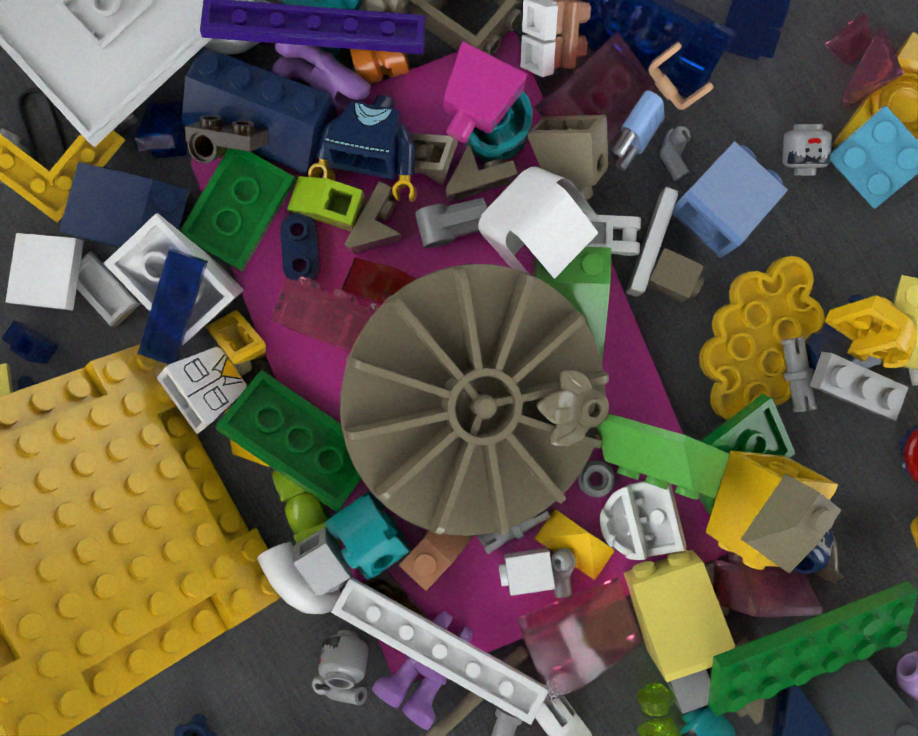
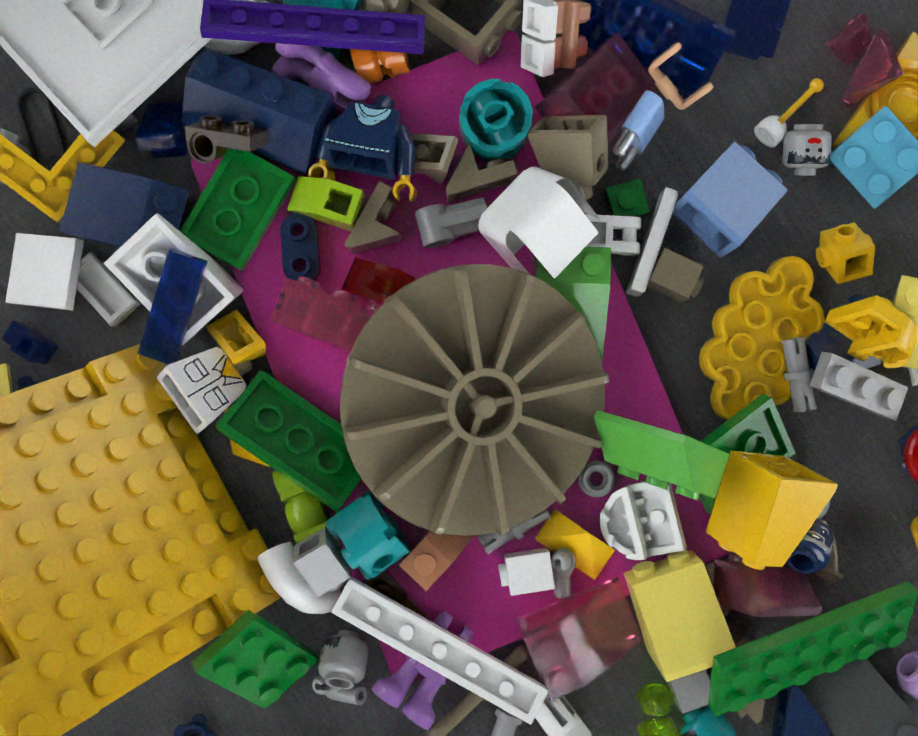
dark pink torso [443,42,527,143] -> none
dark tan plate [537,370,609,446] -> none
light grey arm [659,126,690,182] -> none
dark tan slope [741,474,841,573] -> none
none -> green plate [191,610,319,709]
none -> green plate [604,178,650,217]
none -> hinge [754,78,824,147]
none -> yellow brick [816,222,875,284]

